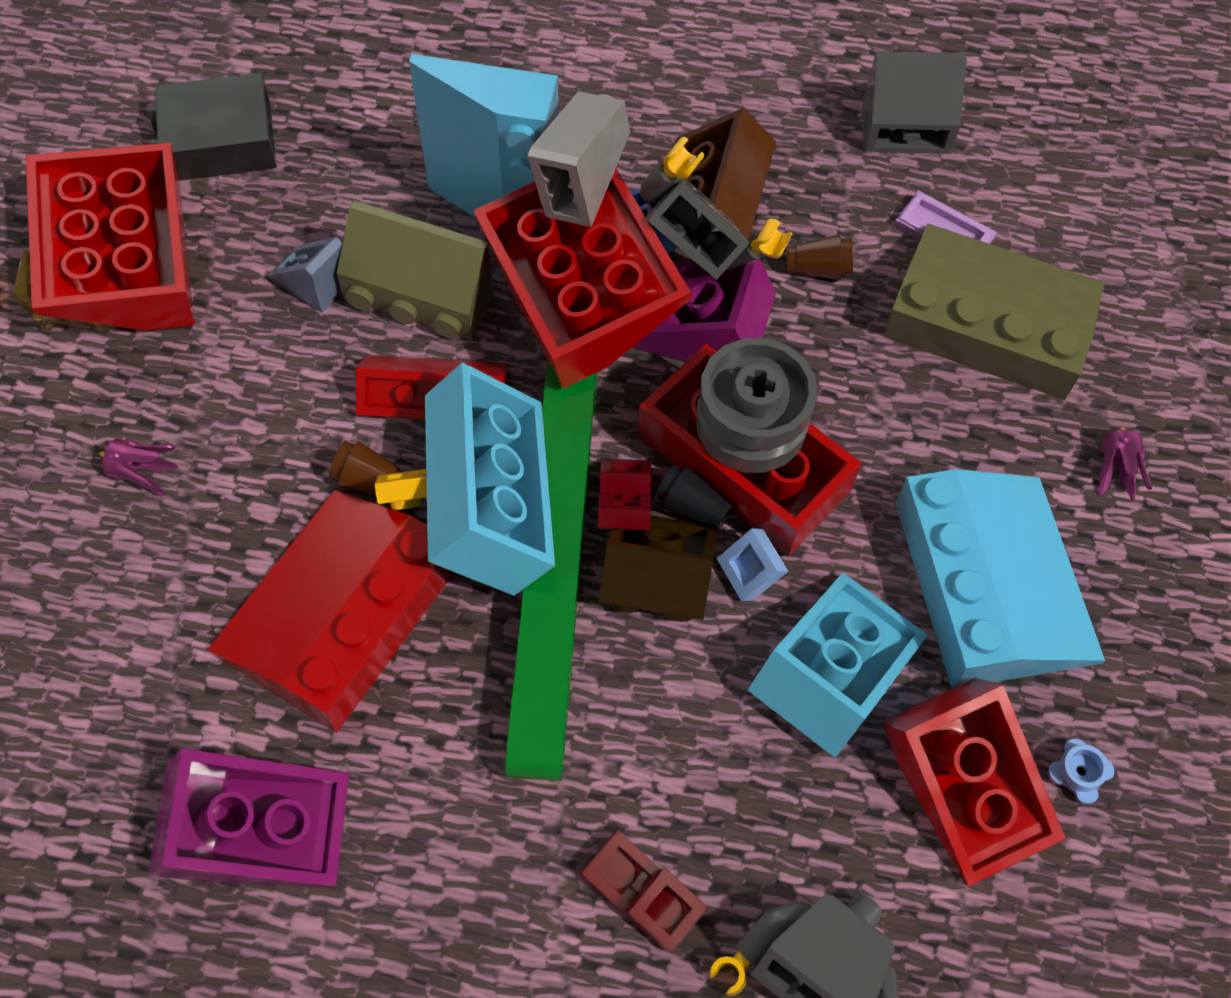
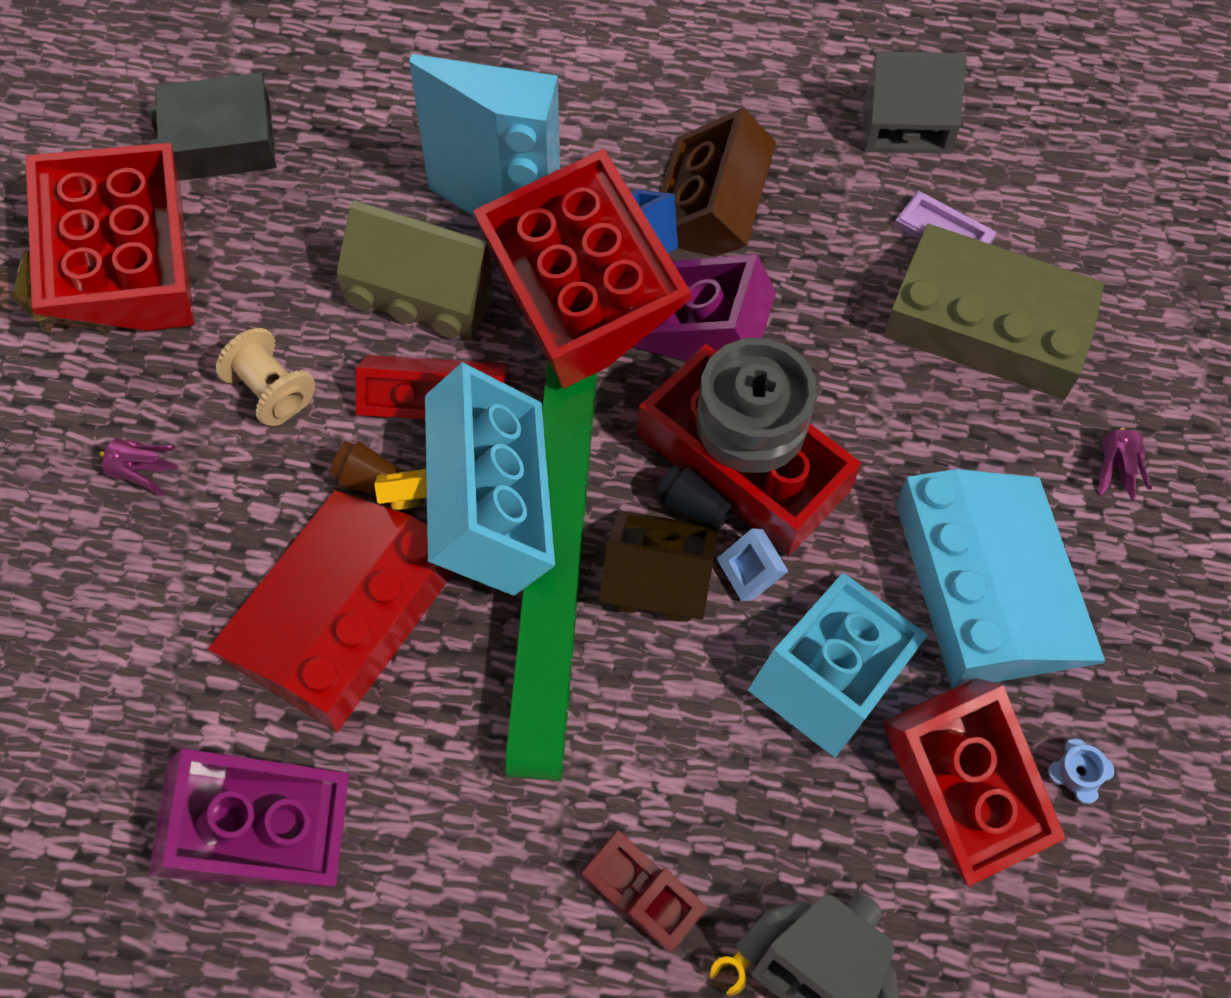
sand blue slope [267,236,342,313] -> none
light grey slope [527,91,630,227] -> none
dark red slope [598,458,651,530] -> none
dark grey torso [640,137,793,280] -> none
reddish brown cone [787,234,853,280] -> none
none -> tan hose [216,328,315,426]

